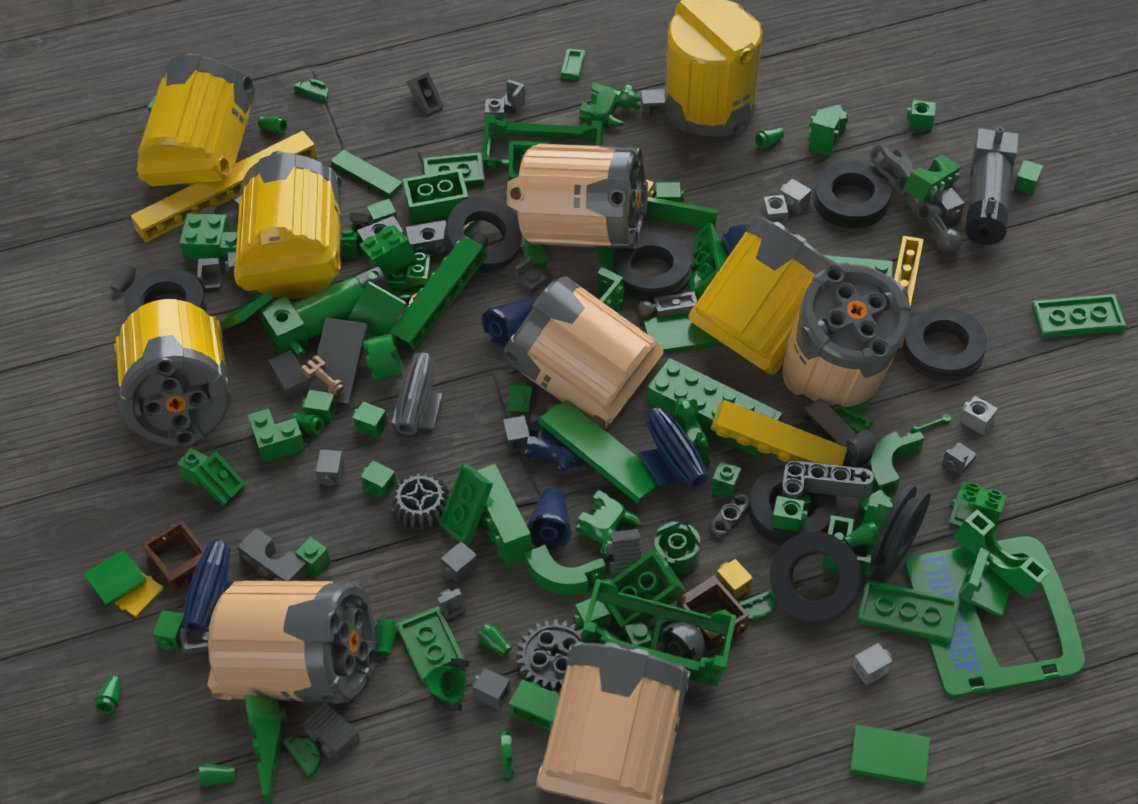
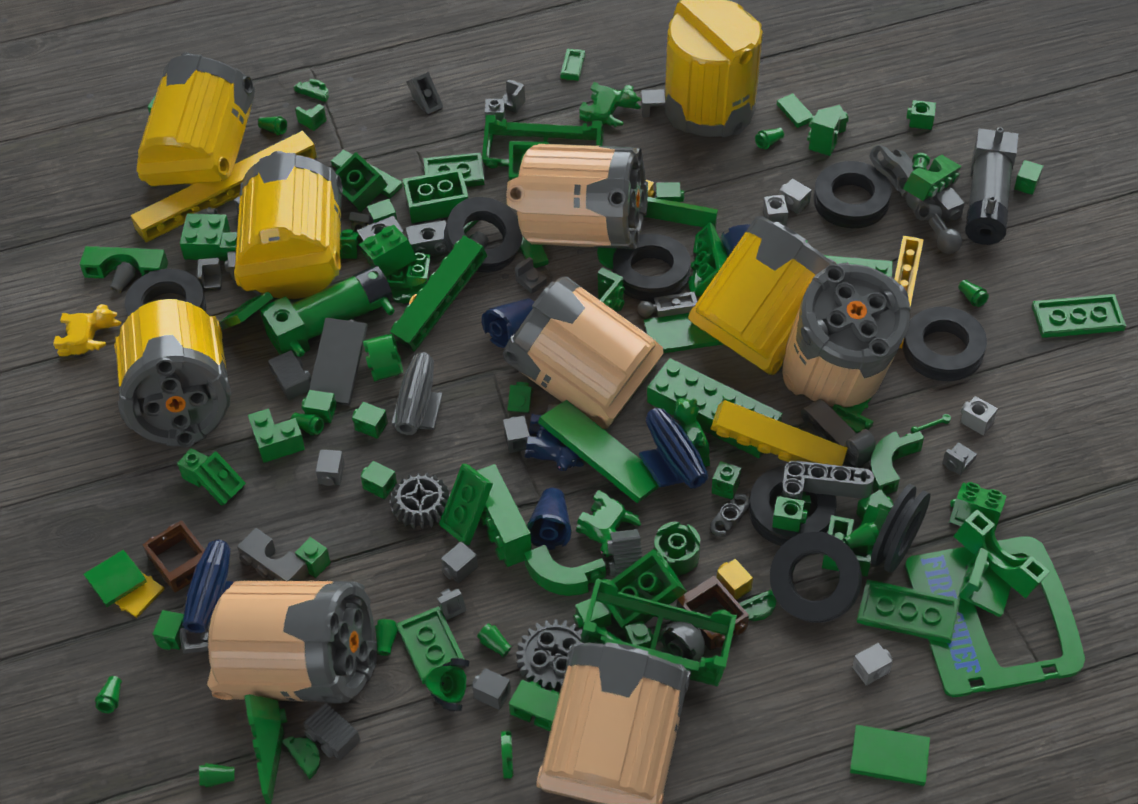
medium nougat hinge [300,355,345,396] -> none
green slope [347,281,406,337] -> none
none -> yellow animal [53,304,122,356]
none -> green arch [79,246,168,278]
none -> green panel [295,104,327,131]
none -> green brick [335,152,388,212]
none -> tile [777,93,813,128]
none -> green bush [912,153,930,170]
none -> green cone [958,280,989,307]

